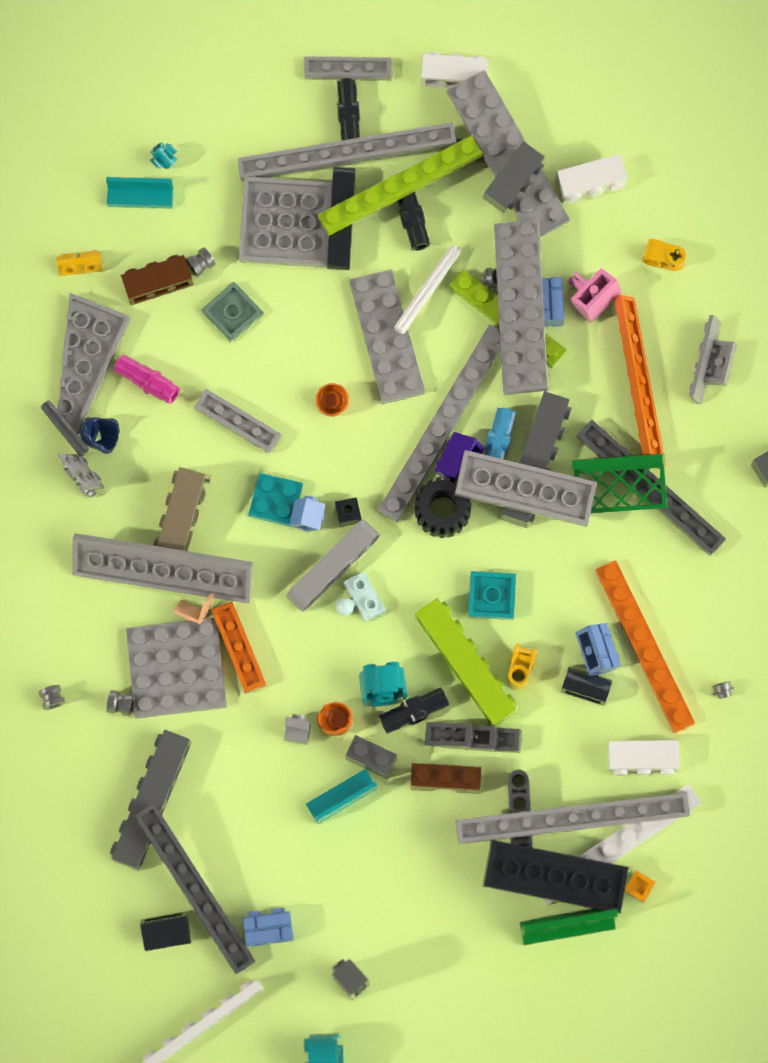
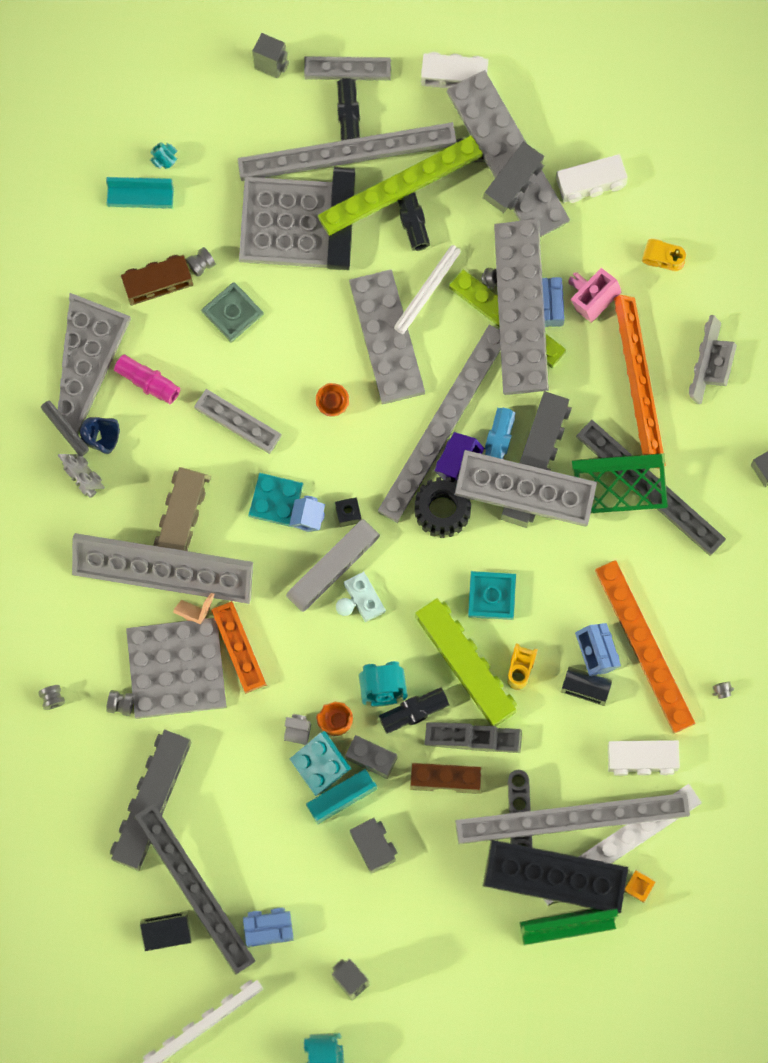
yellow hinge [56,250,103,276] -> none
none -> dark grey brick [252,33,289,79]
none -> teal plate [289,731,351,796]
none -> dark grey brick [349,818,398,874]

